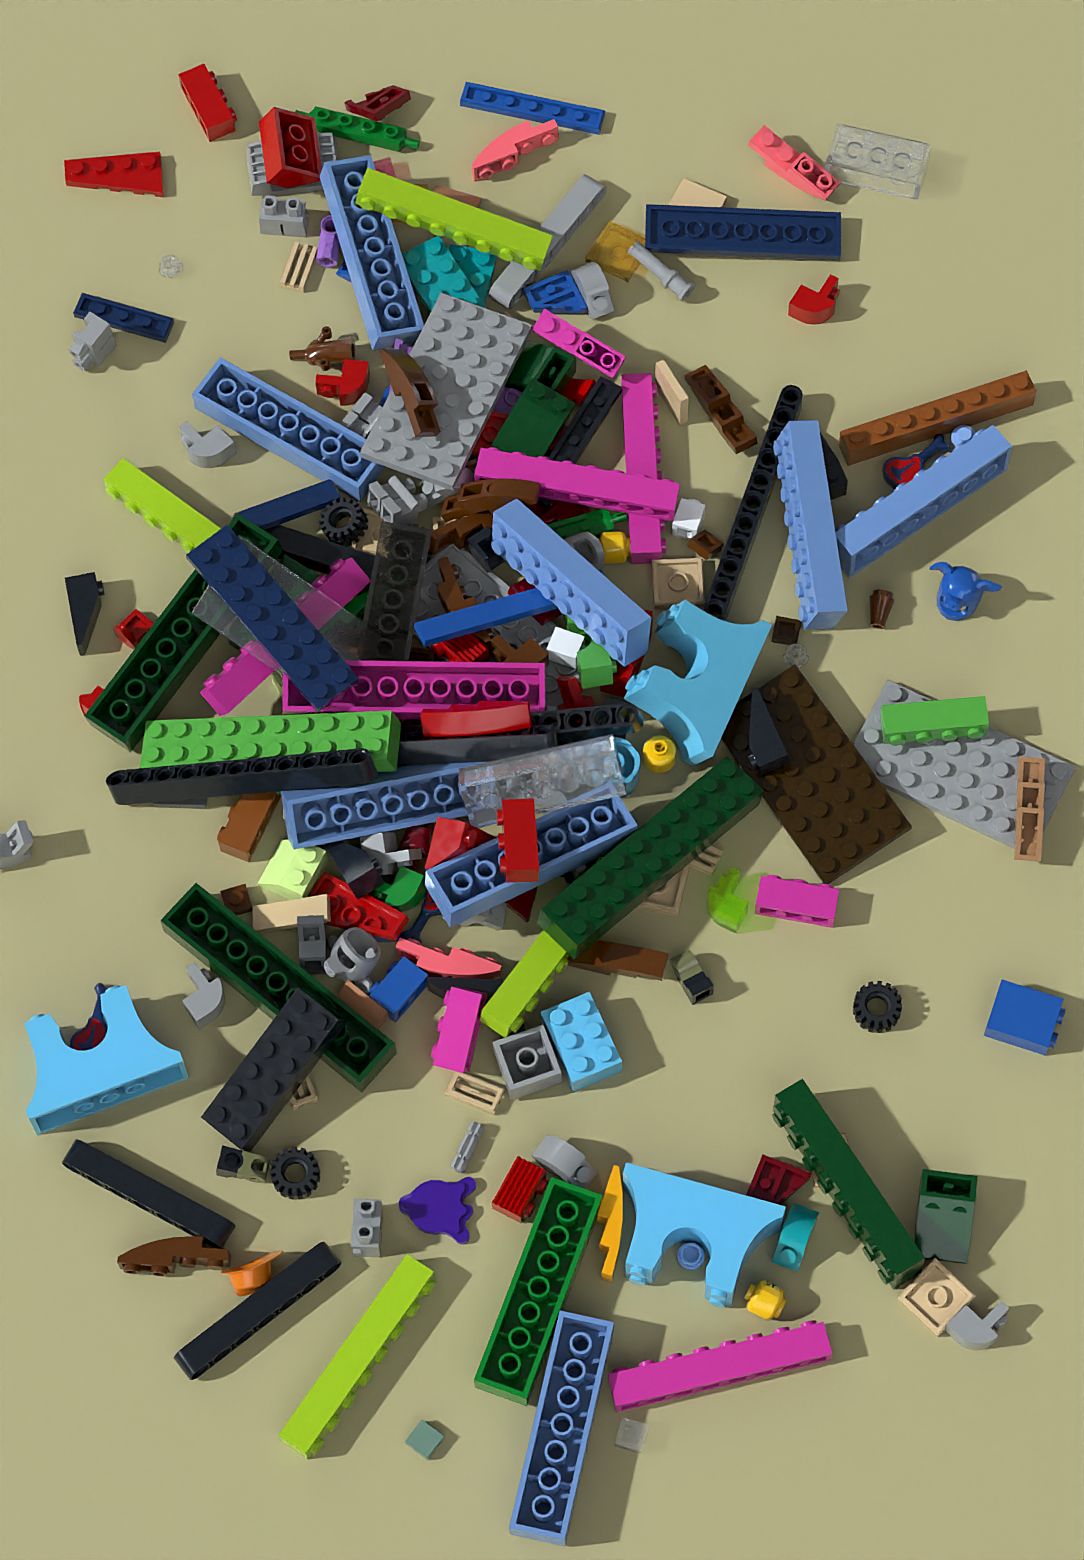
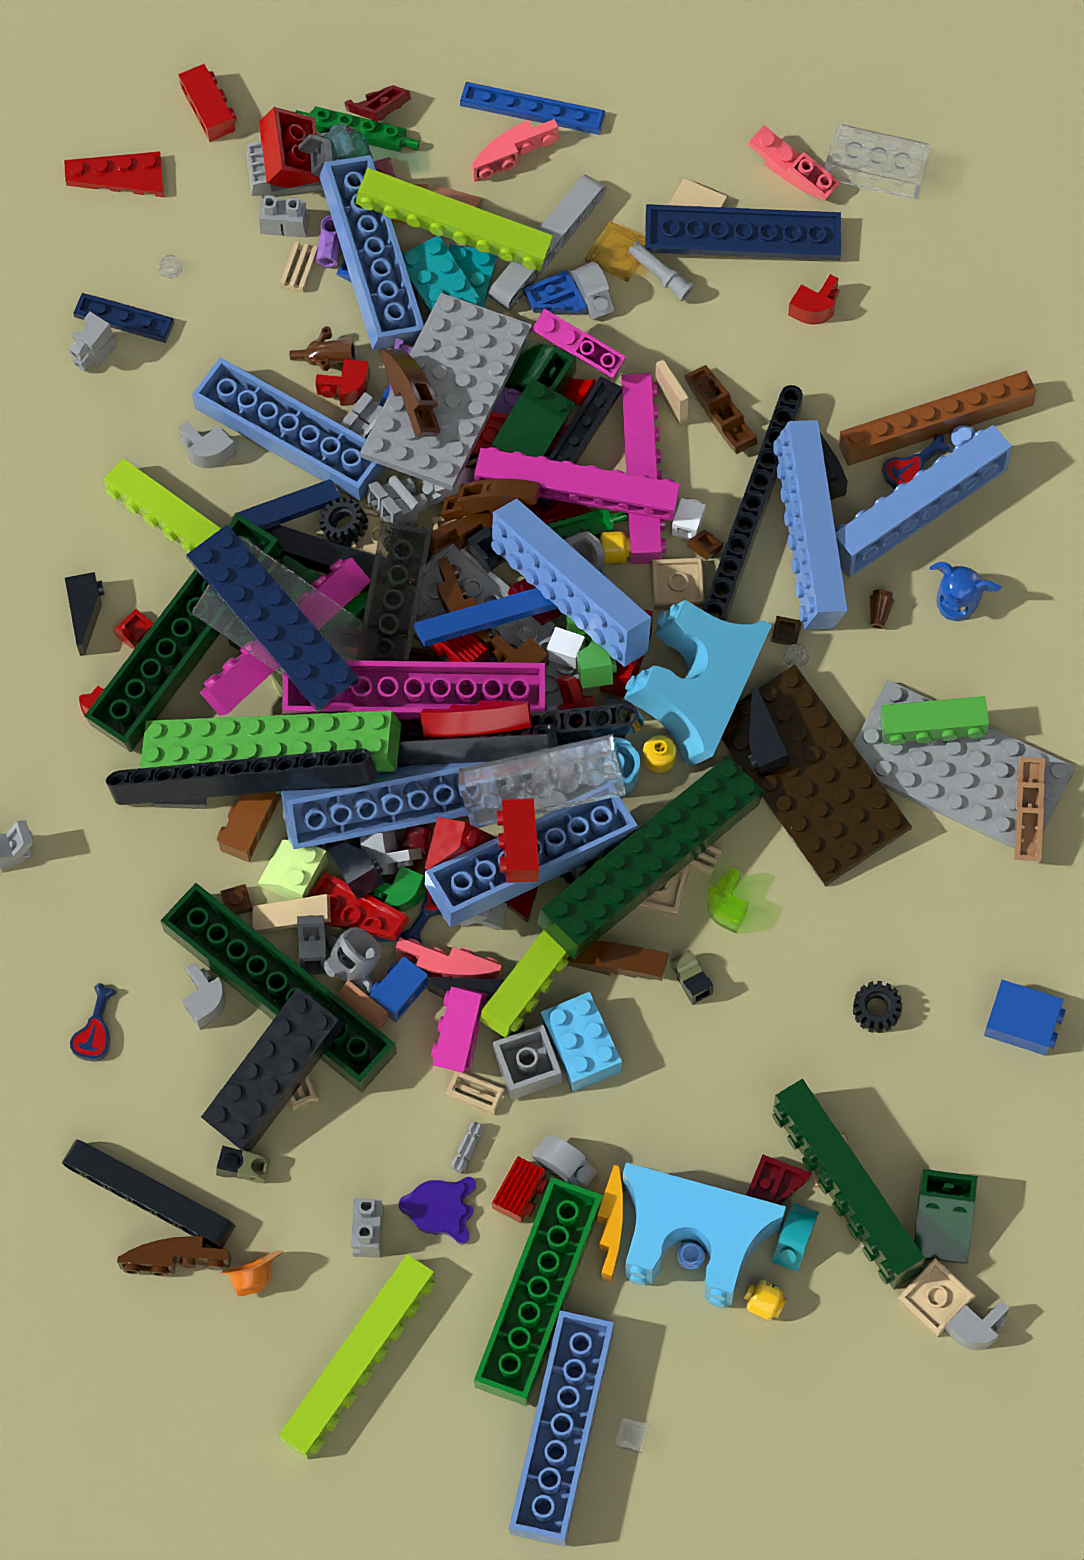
medium azure piece [24,985,189,1135] -> none
black beam [174,1241,342,1380] -> none
black tyre [270,1147,320,1200] -> none
sand green tile [405,1420,444,1460] -> none
dark pink brick [608,1320,832,1413] -> none
dark pink brick [755,875,839,928] -> none
none -> flat silver bracket [299,134,334,177]
none -> clear light blue brick [324,124,373,161]

